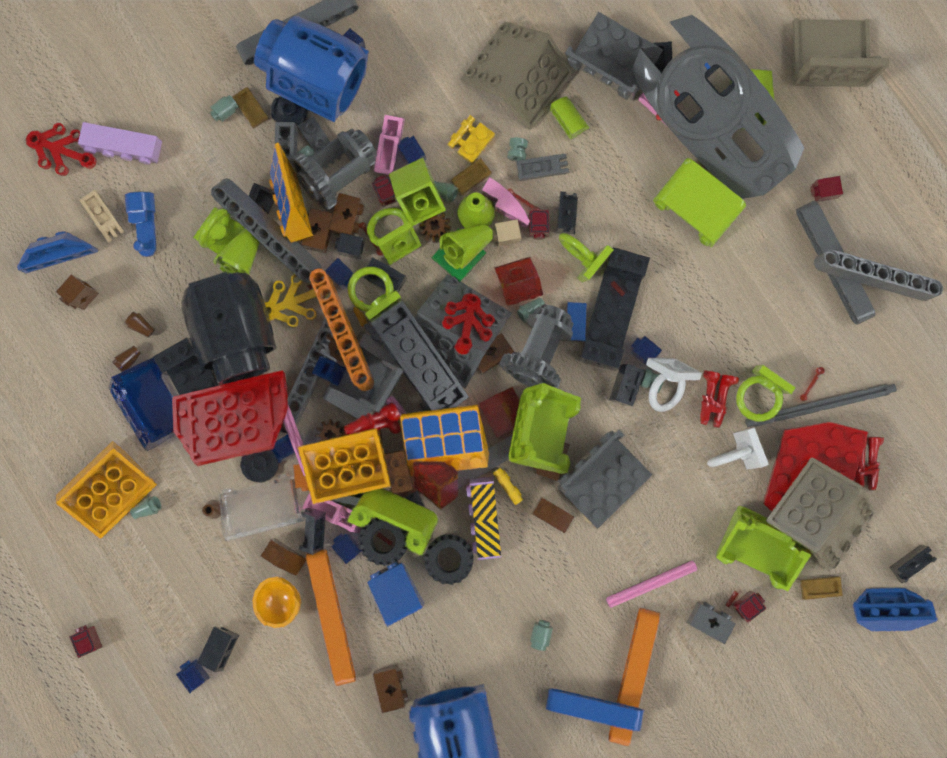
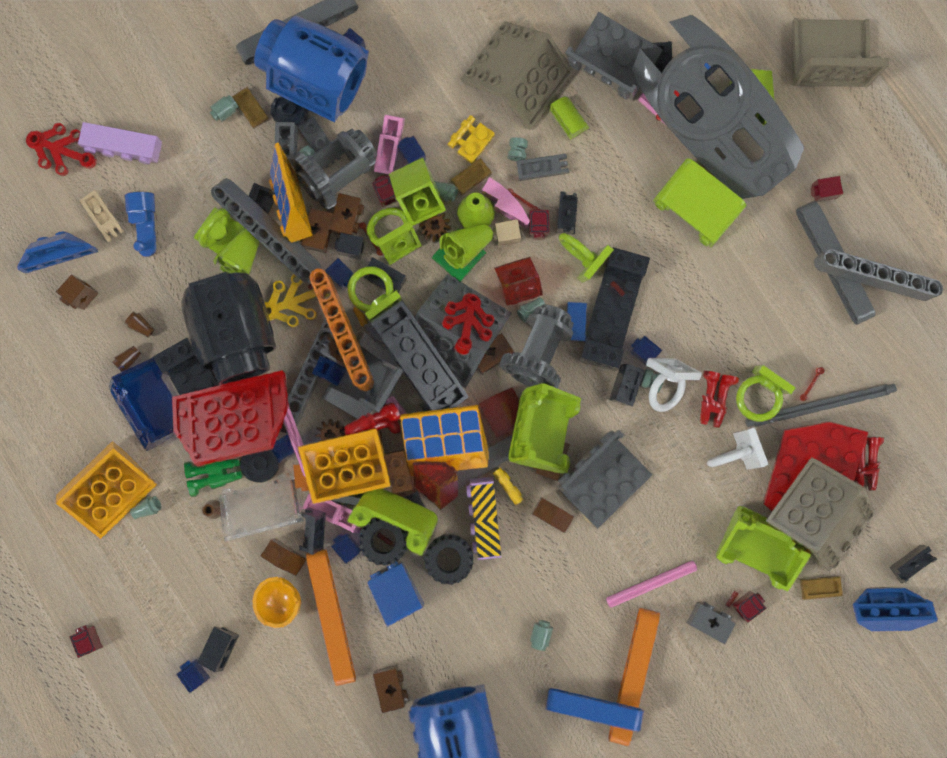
none -> green piece [184,459,242,497]

